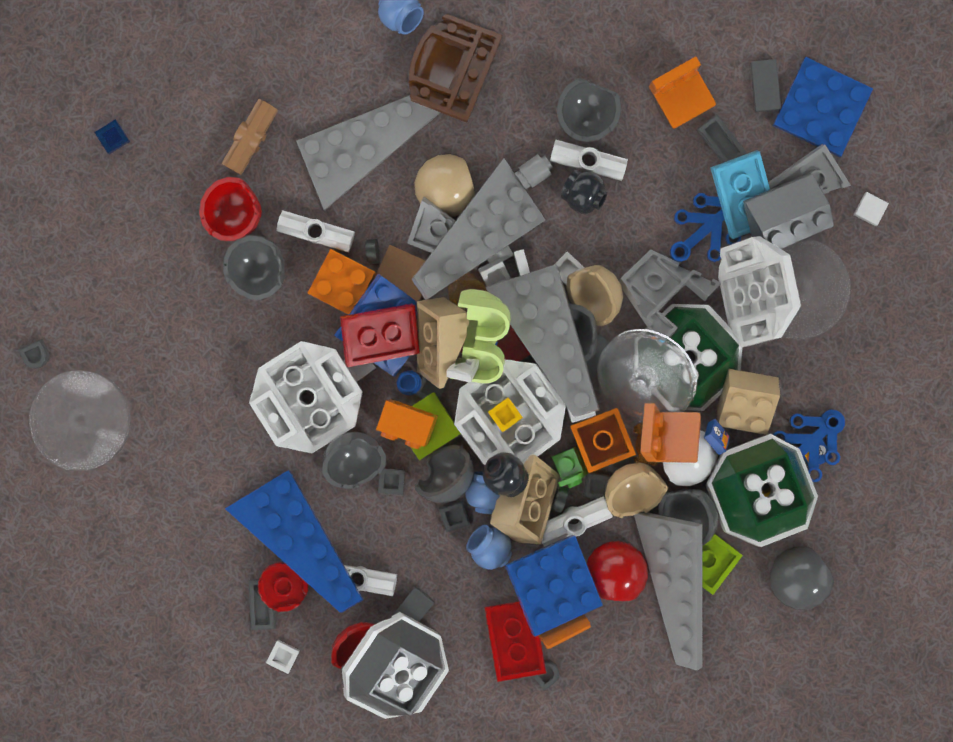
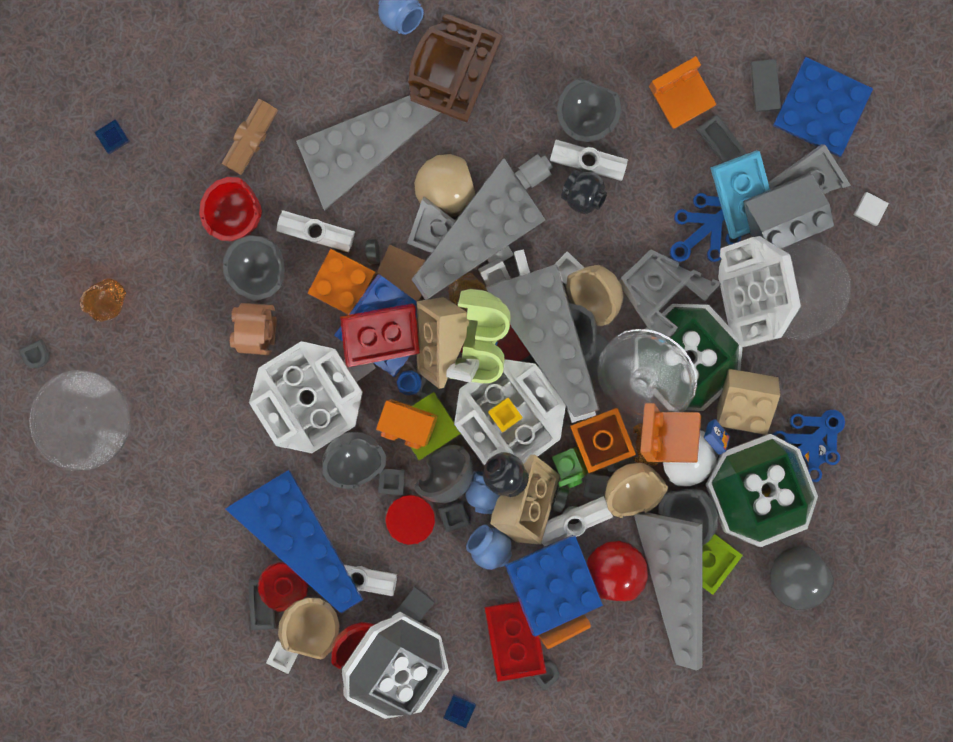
none -> clear orange hair [79,278,126,322]
none -> nougat brick [230,303,277,355]
none -> tan cylinder [278,598,339,660]
none -> red tile [386,495,435,545]
none -> clear blue tile [443,694,476,728]

